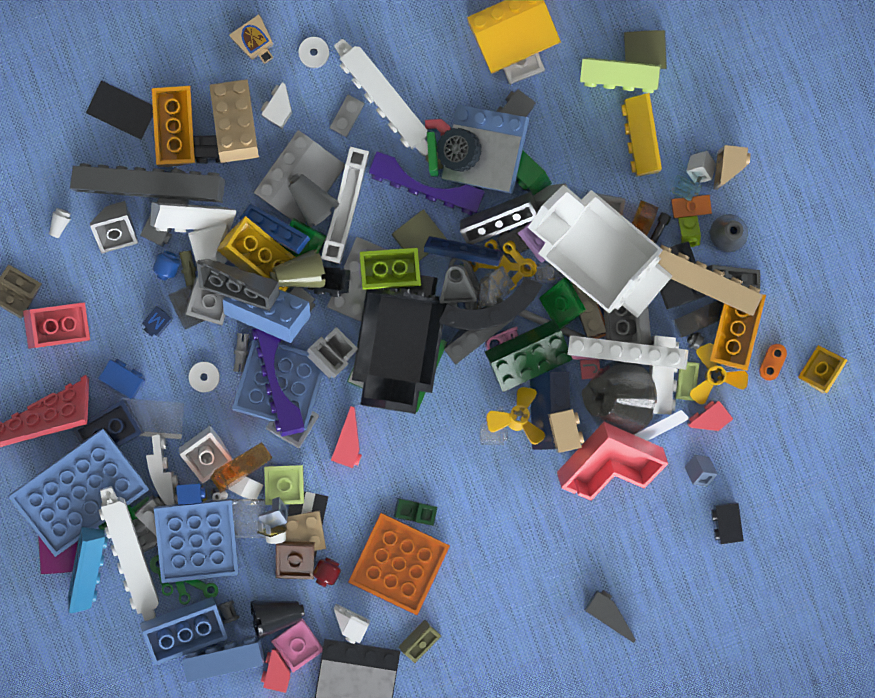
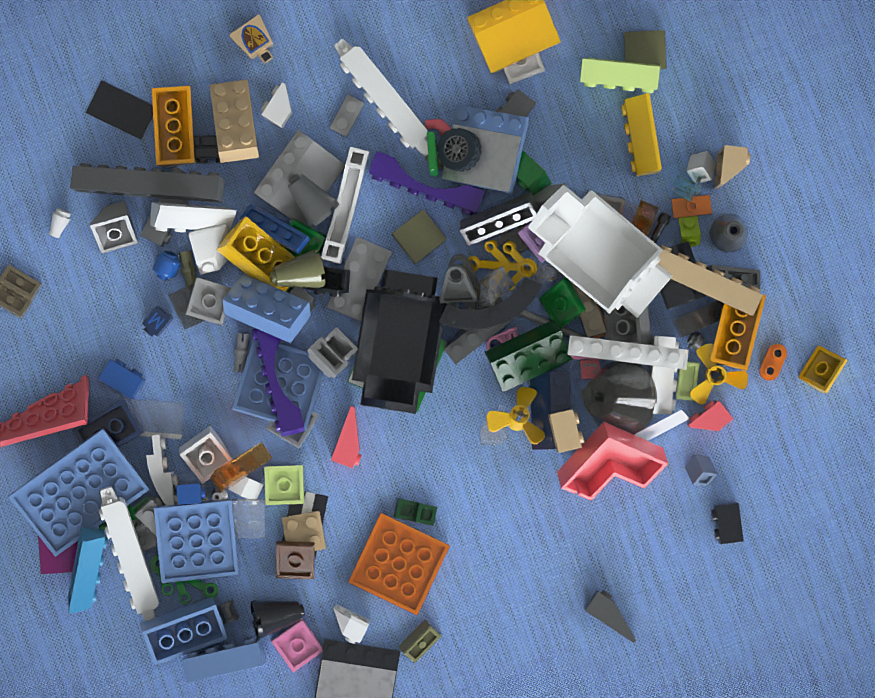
coral slope [23,302,90,349] -> none
white piece [189,362,220,392] -> none
dark grey wedge [196,259,280,311] -> none
piece [257,522,286,544] -> none
sand blue panel [259,497,288,528] -> none
coral slope [261,648,291,693] -> none
white piece [299,37,329,68] -> none
dark red head [313,557,341,587] -> none
lime slope [359,248,421,290] -> none
dark blue tile [424,236,503,267] -> none

